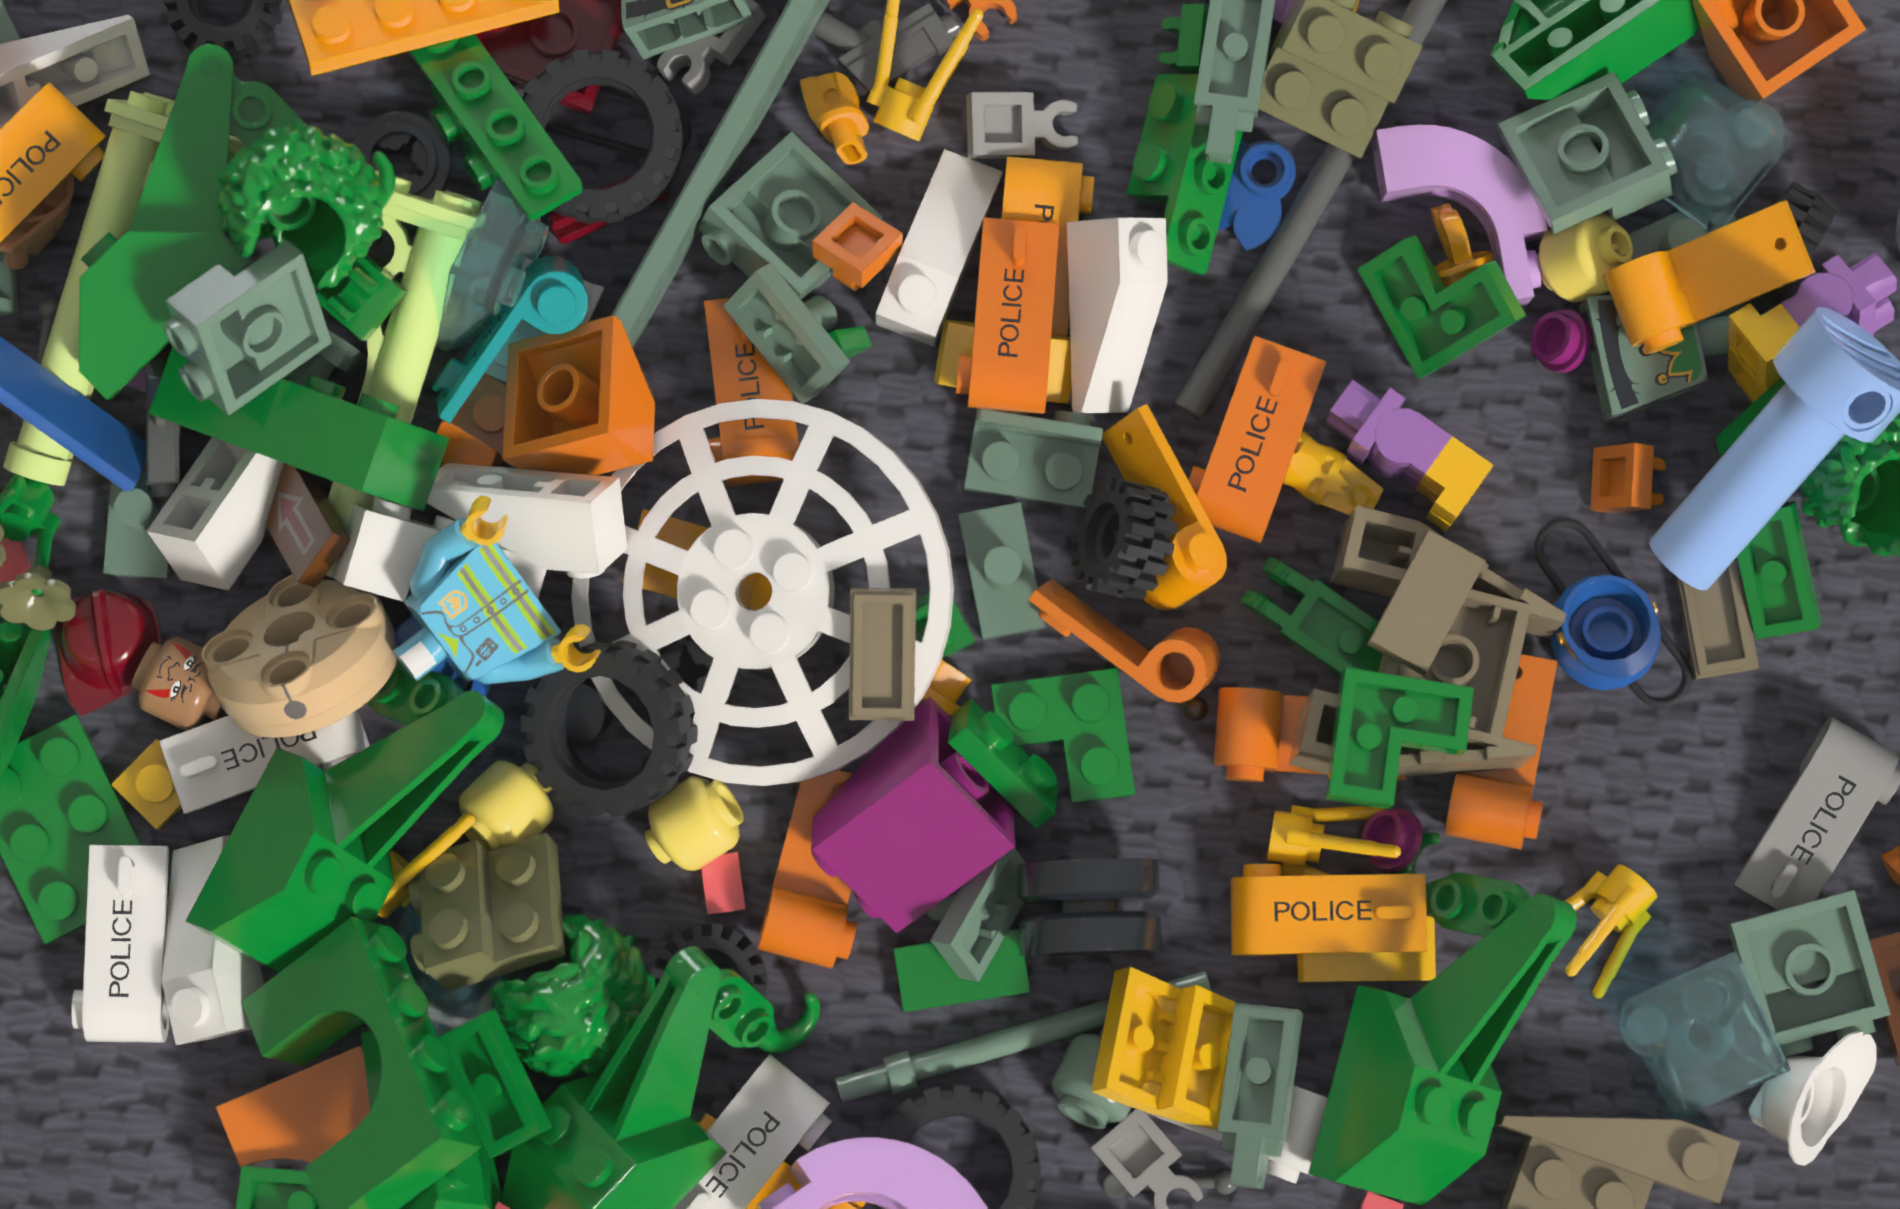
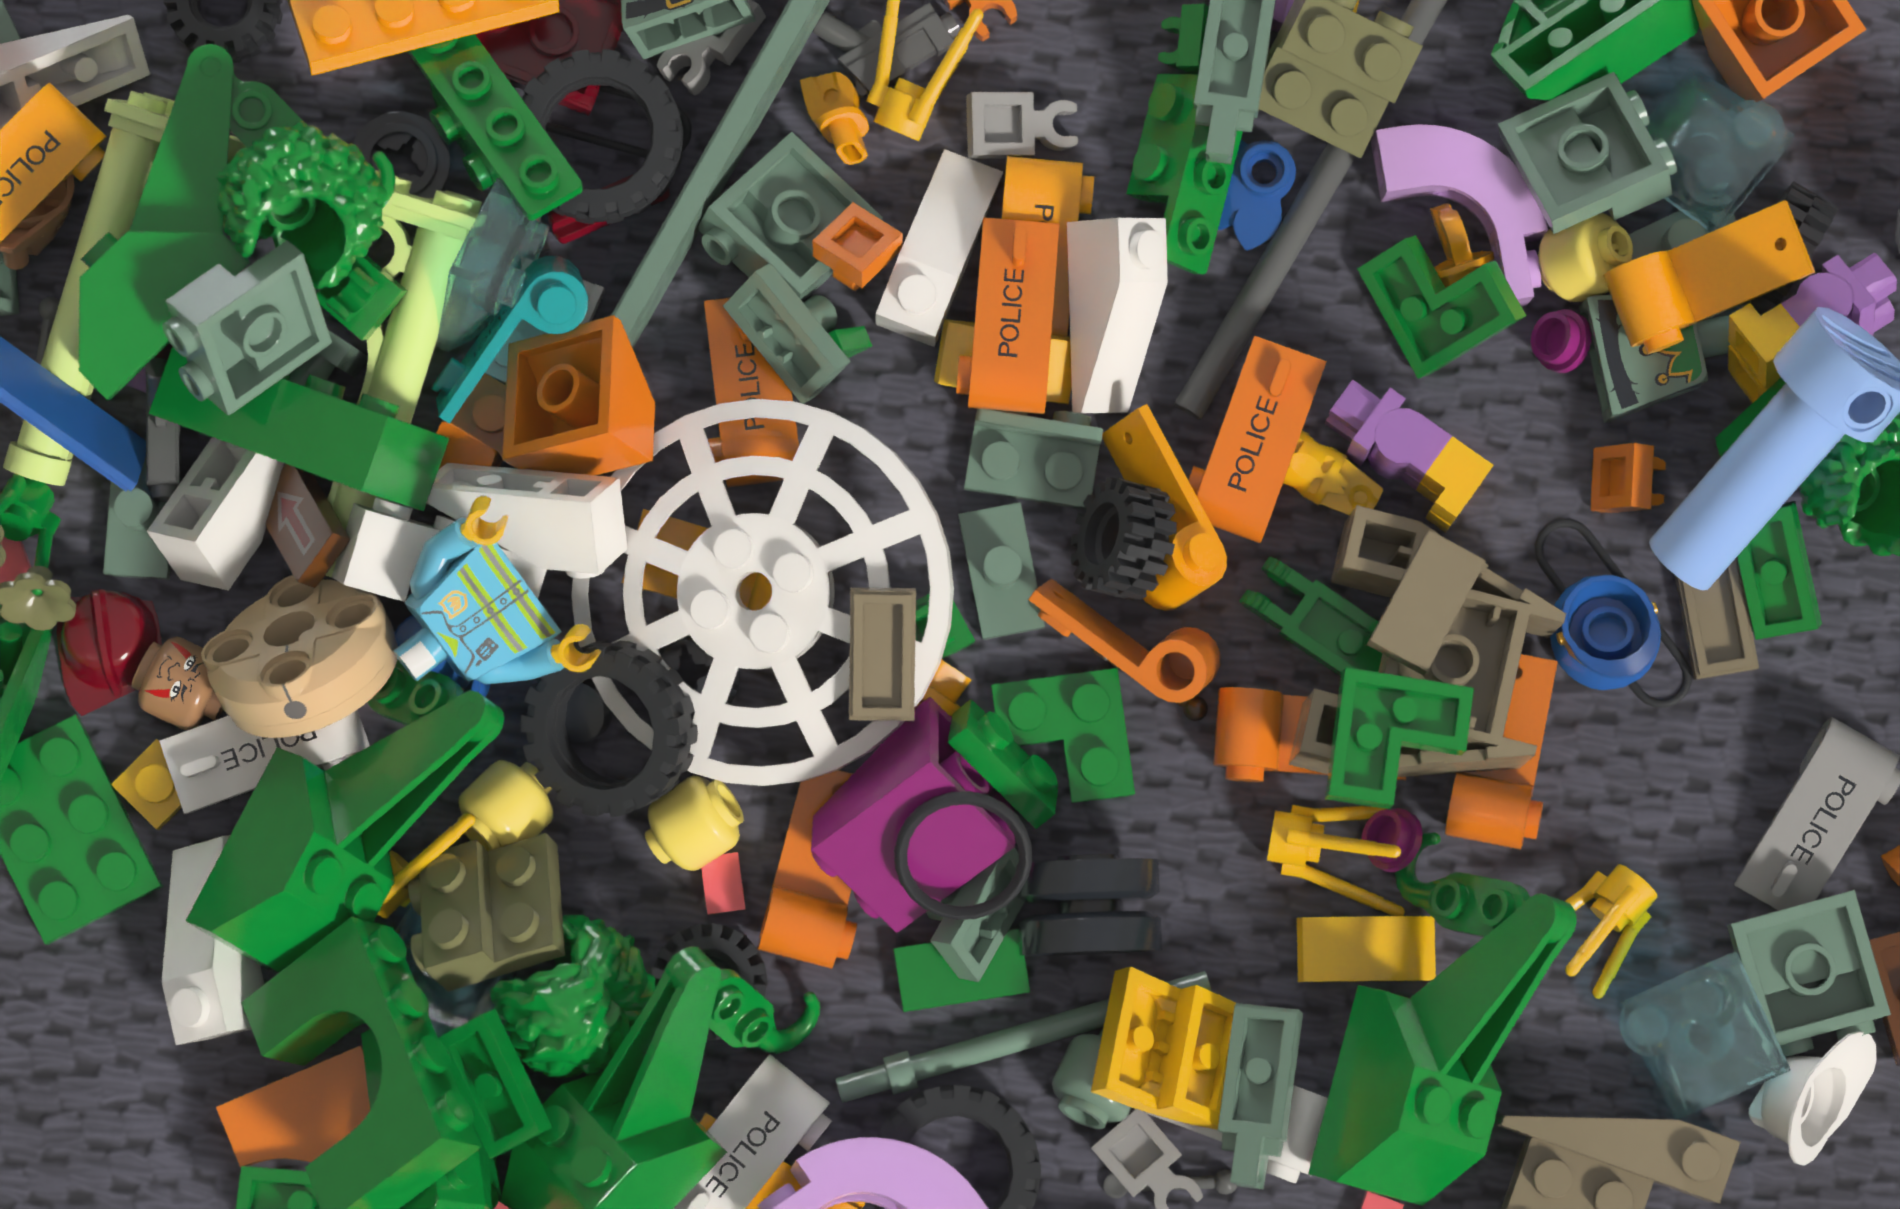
white door [71,845,169,1043] -> none
light orange door [1230,864,1427,956] -> none
none -> black tyre [894,791,1032,920]

